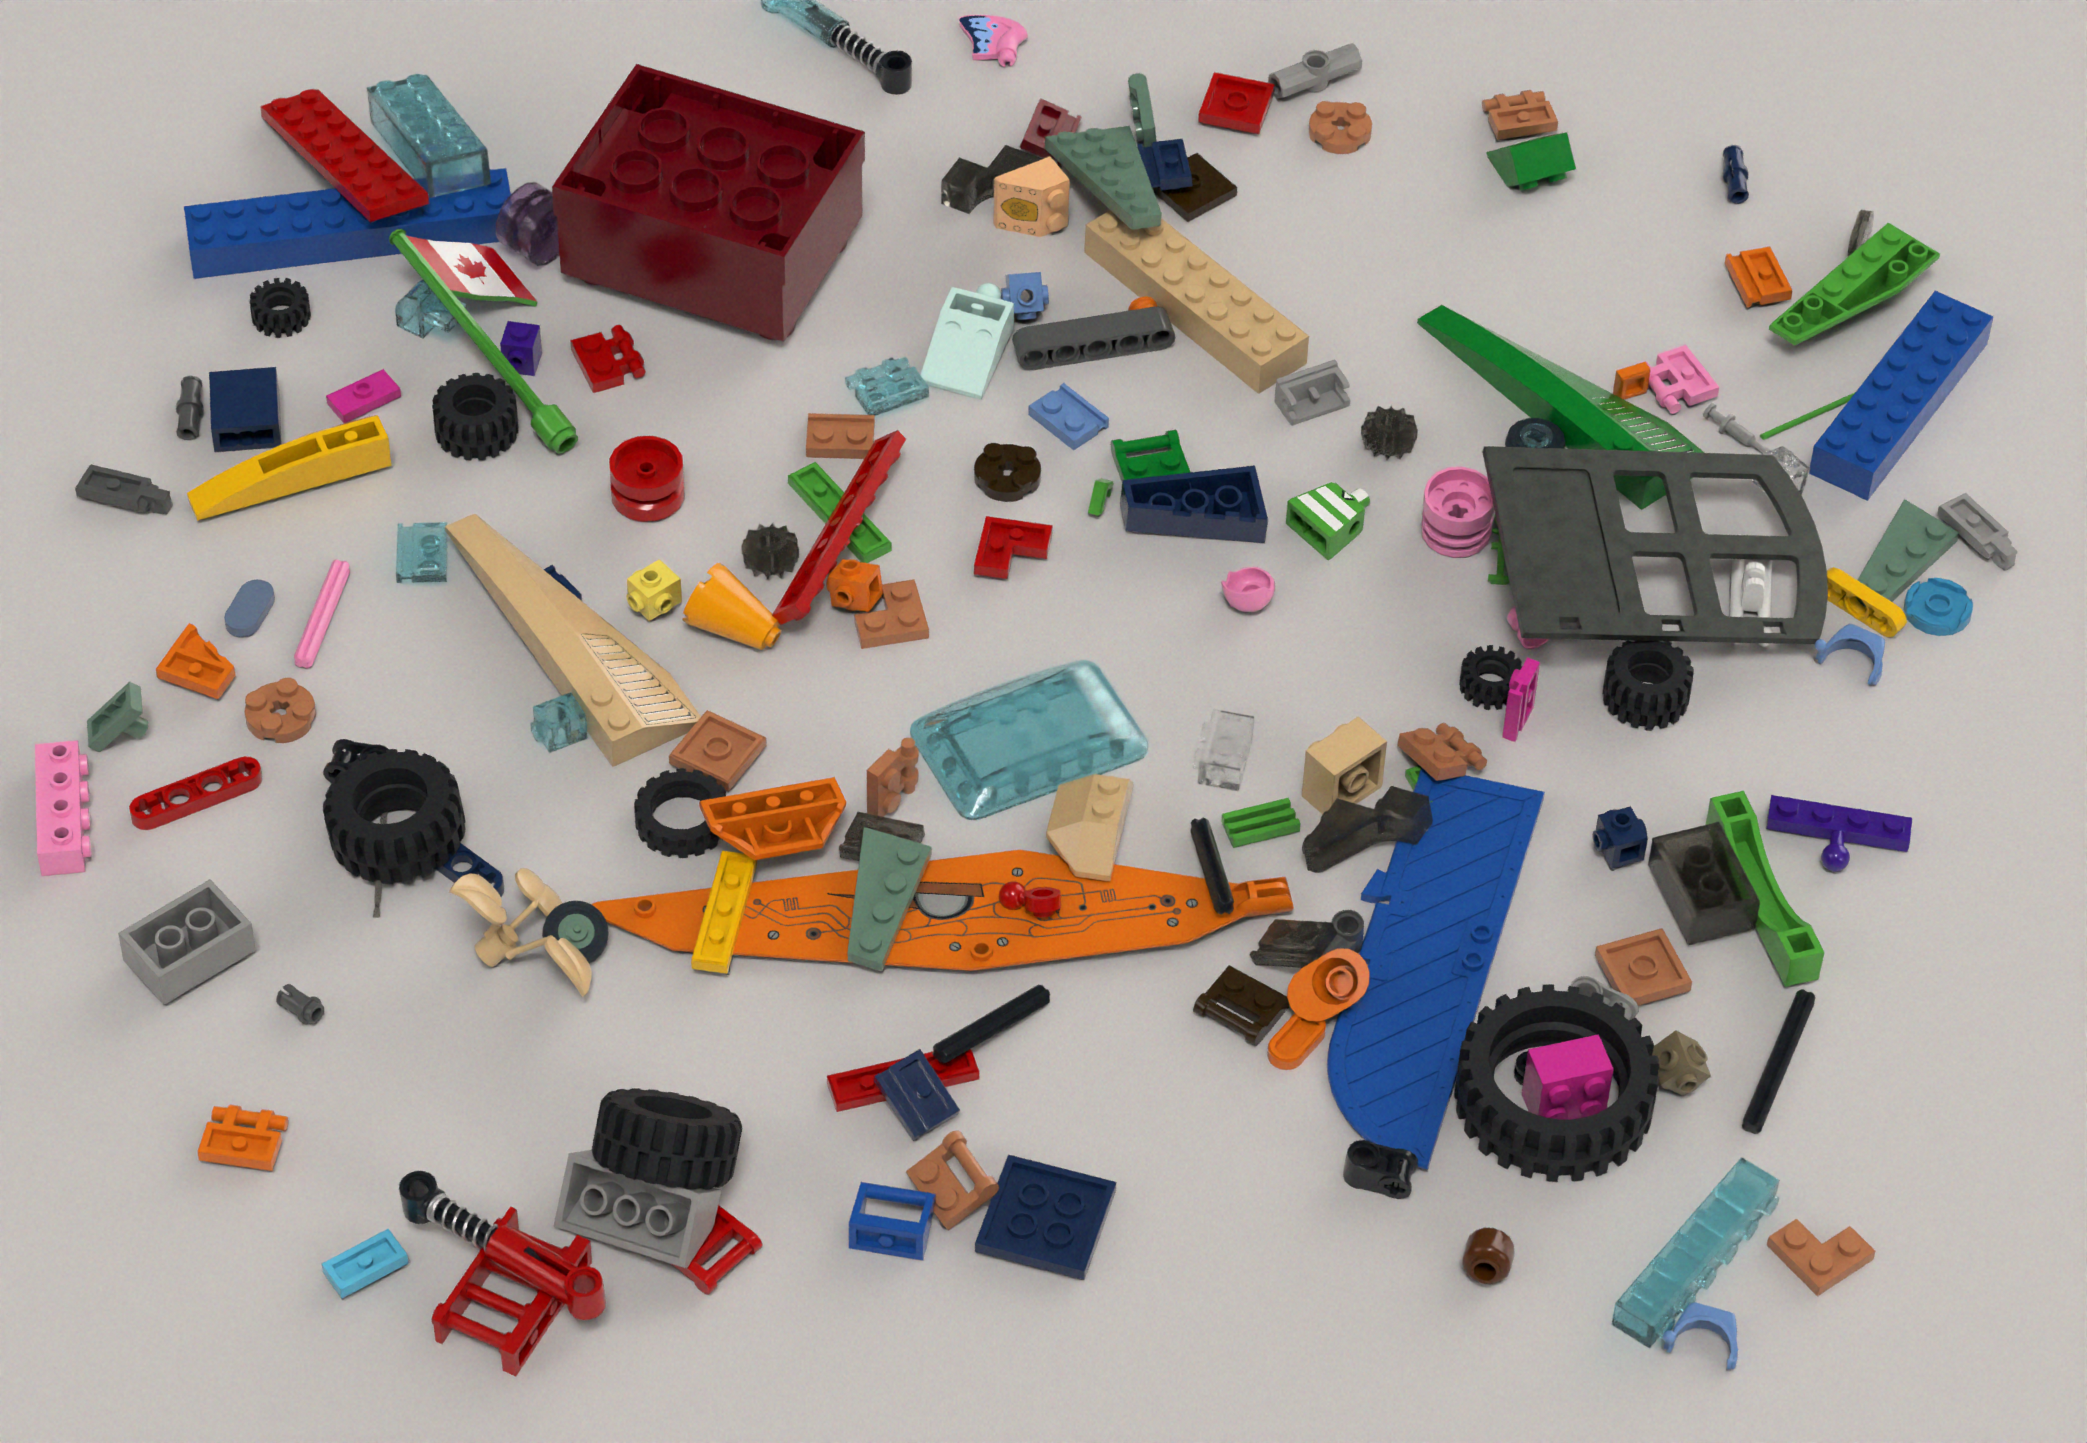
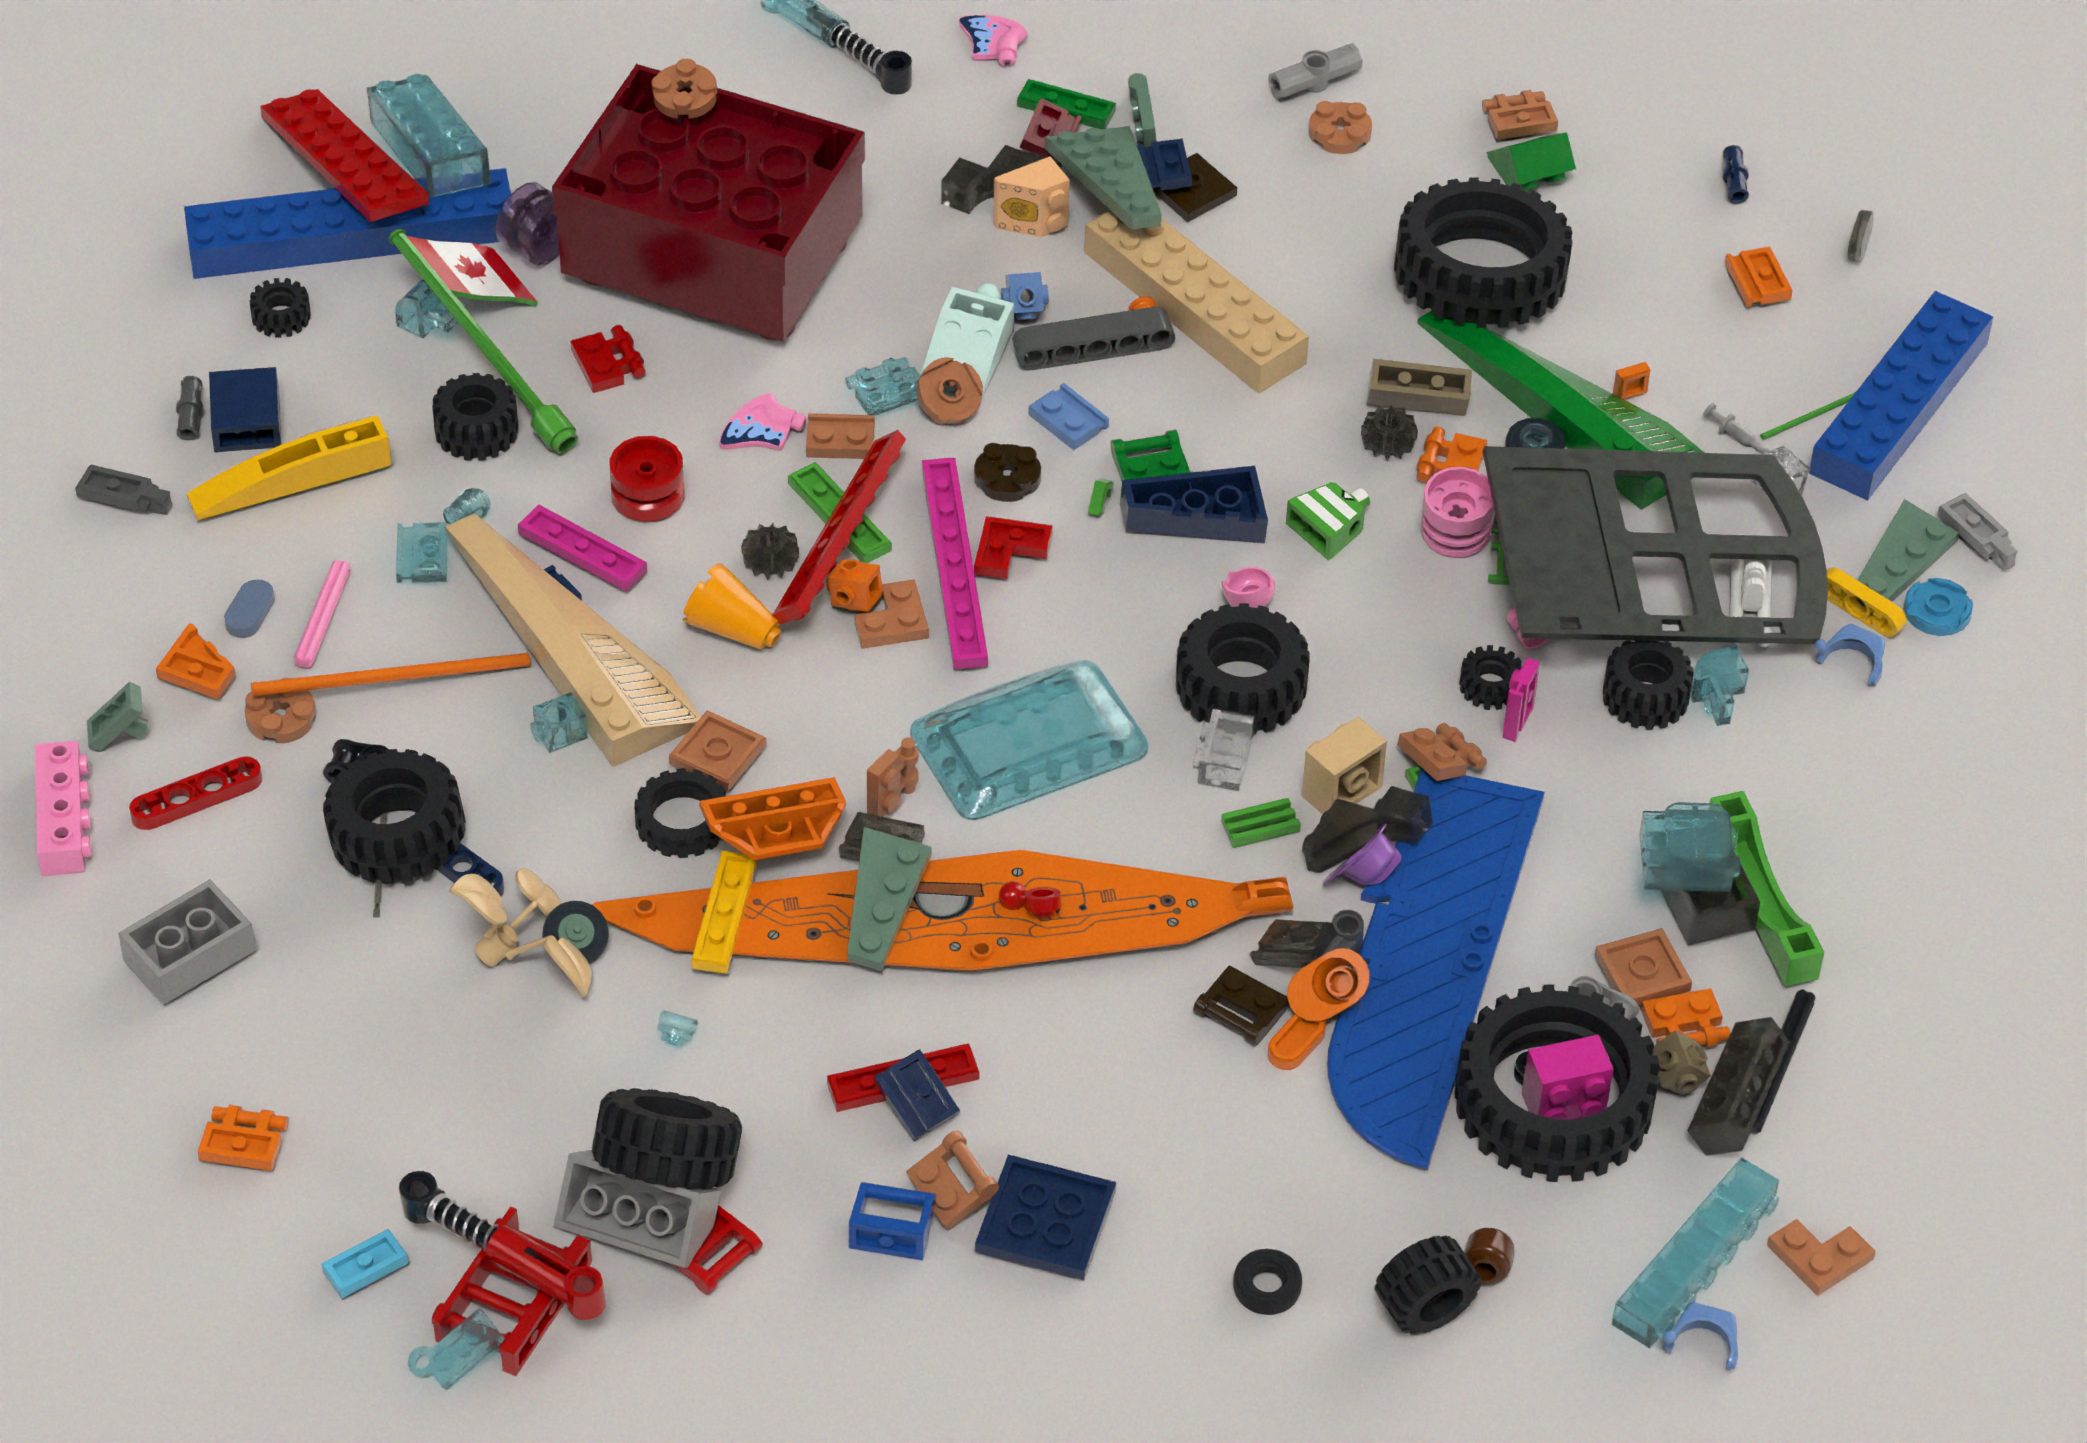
dark grey pin [276,984,324,1024] -> none
dark pink plate [326,369,401,423] -> none
dark purple brick [500,321,542,376] -> none
light yellow brick [626,559,682,621] -> none
black axle [932,985,1051,1064] -> none
tan wedge [1046,774,1133,881] -> none
black axle [1190,817,1234,915] -> none
red plate [1198,72,1275,134] -> none
light grey hinge [1275,359,1350,426] -> none
black piece [1343,1140,1419,1199] -> none
dark blue brick [1592,806,1648,869] -> none
bright pink plate [1641,345,1719,414] -> none
dark purple plate [1766,795,1912,872] -> none
bright green wedge [1769,222,1940,345] -> none
none -> orange piece [251,653,531,697]
none -> clear light blue hinge [408,1308,506,1391]
none -> clear light blue cone [443,488,490,525]
none -> dark pink plate [518,504,647,592]
none -> nougat plate [652,58,718,119]
none -> clear light blue plate [656,1010,698,1047]
none -> bright pink arm [719,393,806,451]
none -> nougat plate [915,357,983,425]
none -> dark pink plate [922,457,988,669]
none -> green tile [1017,79,1116,129]
none -> black tyre [1176,603,1310,735]
none -> black tyre [1233,1249,1302,1315]
none -> medium lavender piece [1323,823,1402,885]
none -> dark tan brick [1367,359,1472,416]
none -> black tyre [1375,1235,1481,1334]
none -> black tyre [1394,177,1573,328]
none -> orange plate [1416,427,1487,482]
none -> clear light blue brick [1639,802,1740,892]
none -> orange plate [1640,988,1731,1048]
none -> clear smoke brick [1687,1017,1790,1156]
none -> clear light blue brick [1690,645,1749,726]

